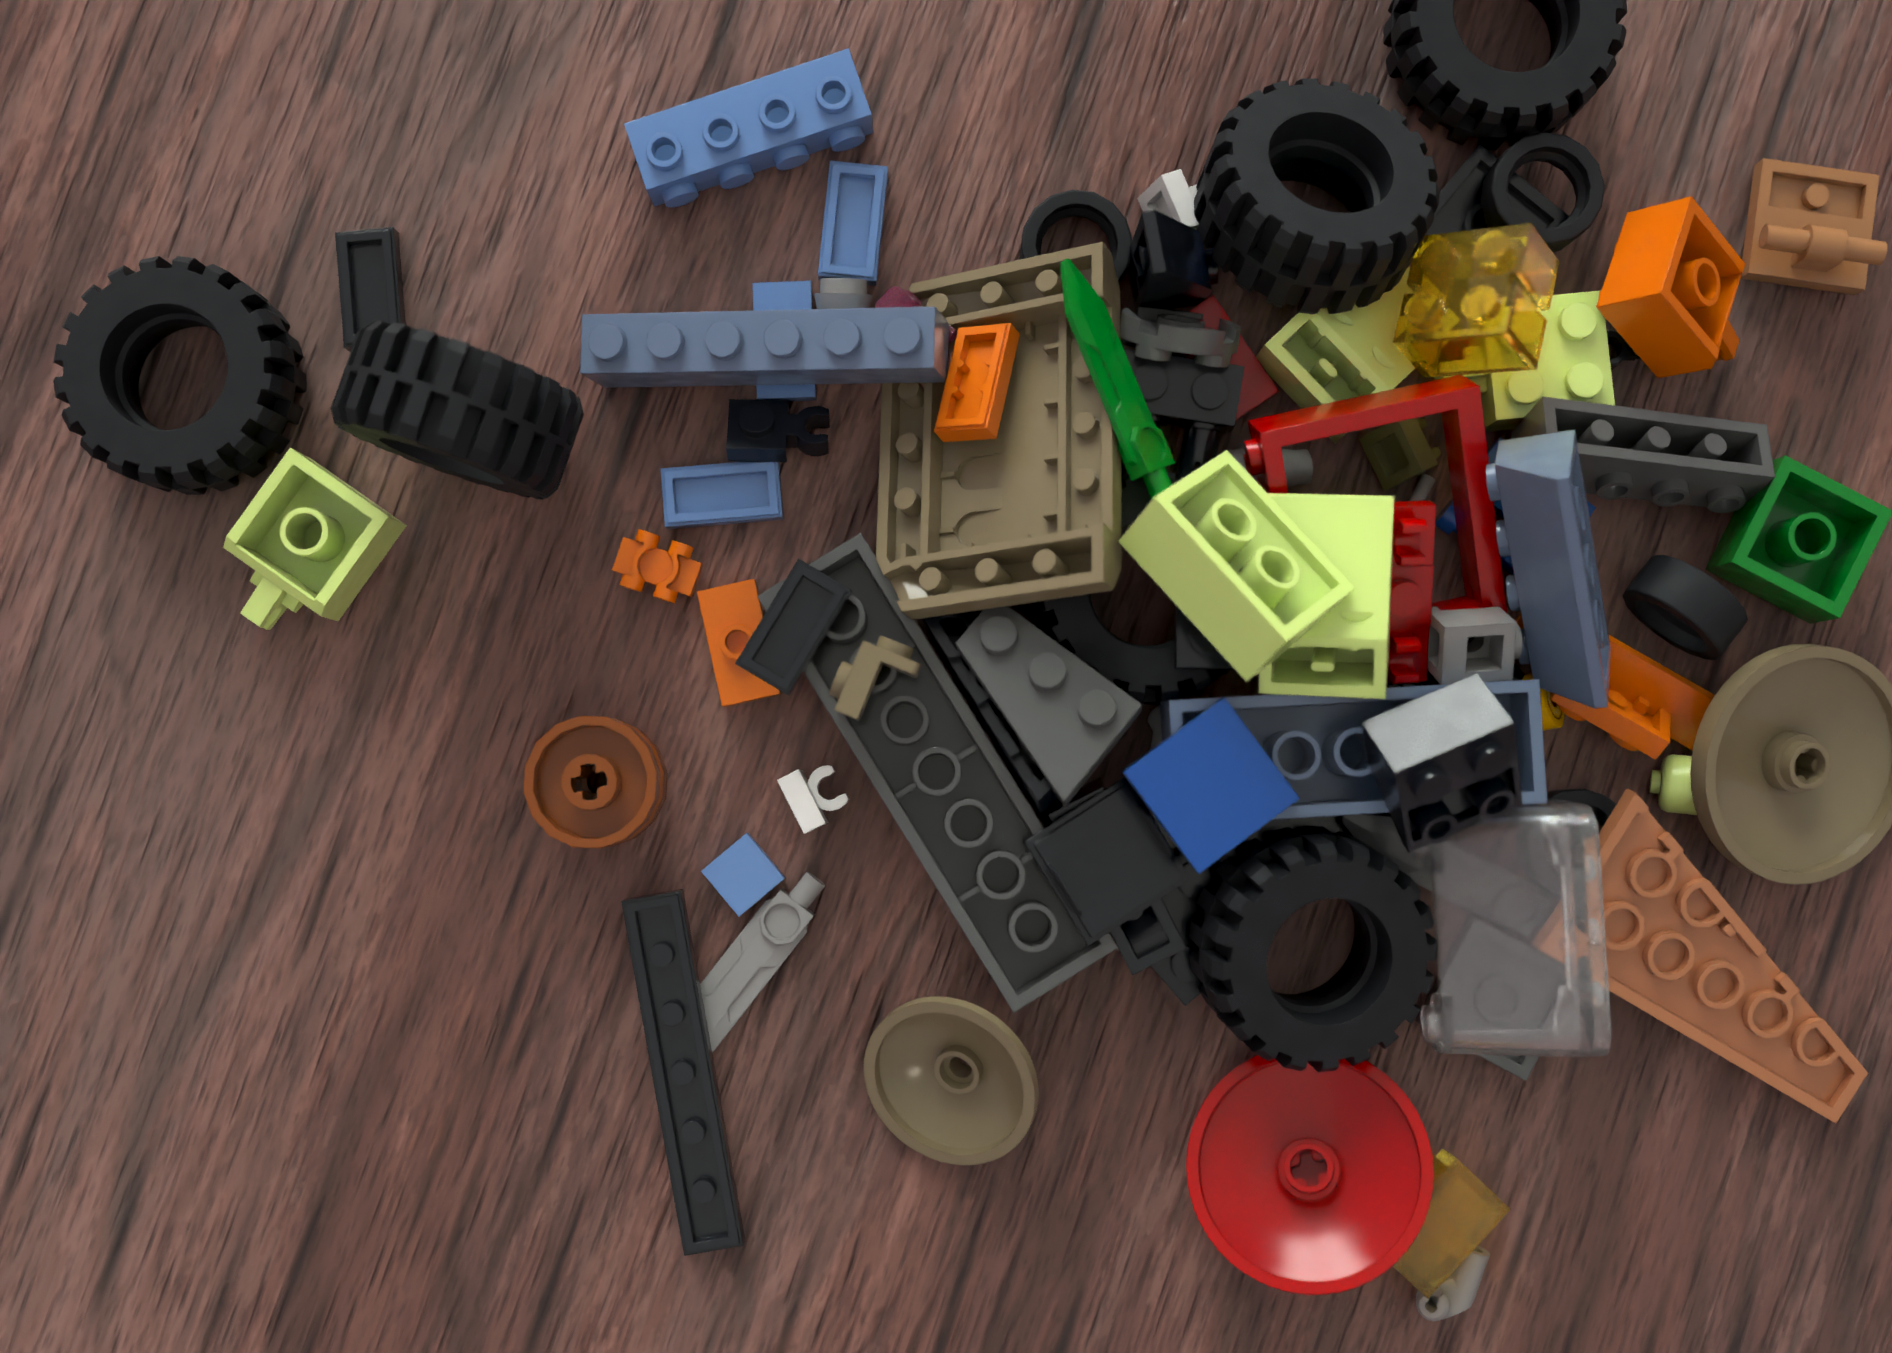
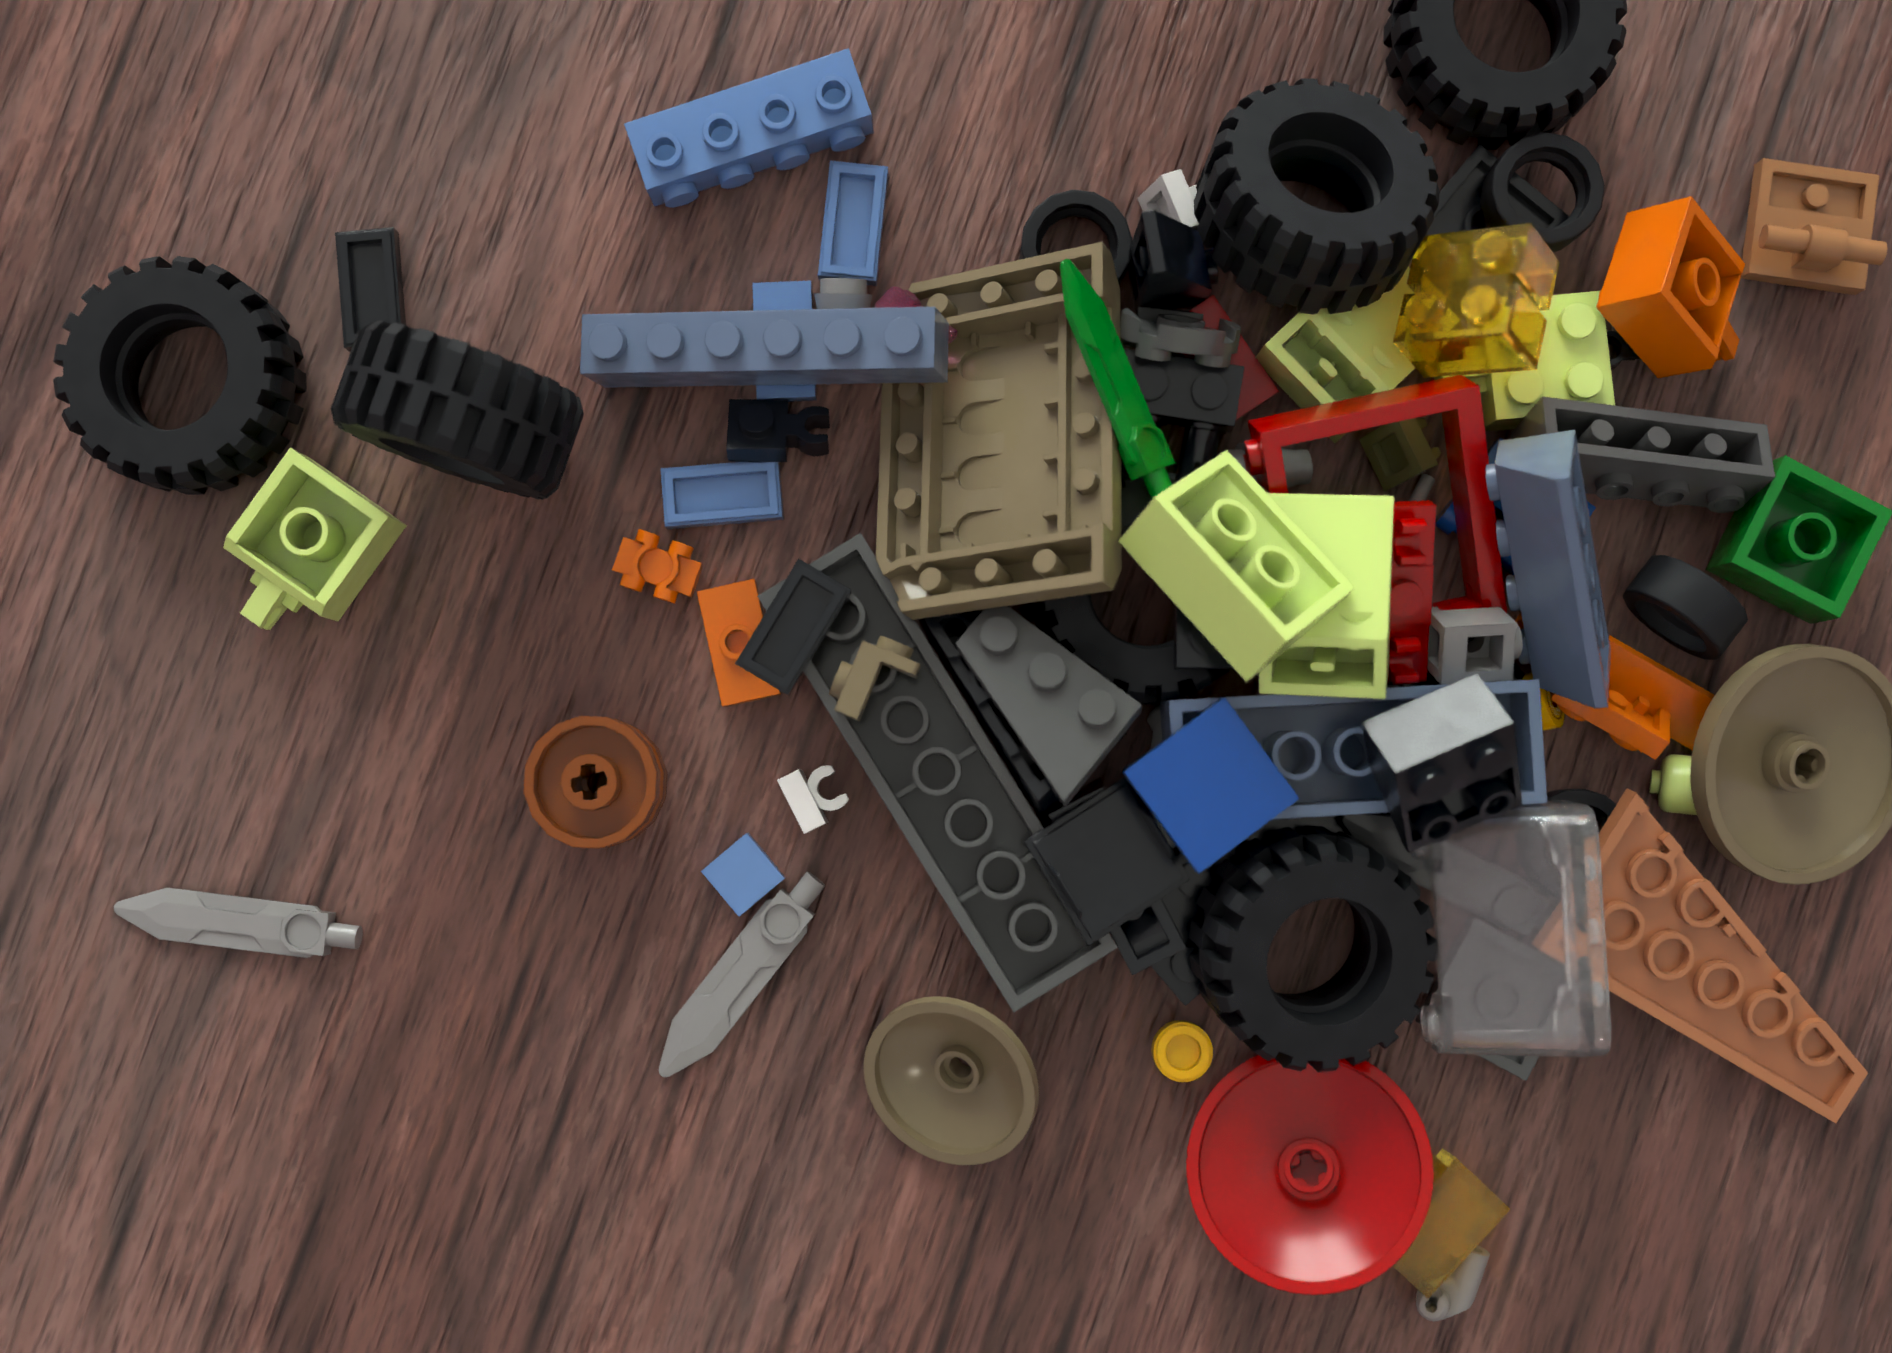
black tile [621,889,745,1256] -> none
orange plate [934,323,1020,442] -> none
none -> light grey piece [114,888,363,958]
none -> yellow tile [1151,1020,1213,1082]

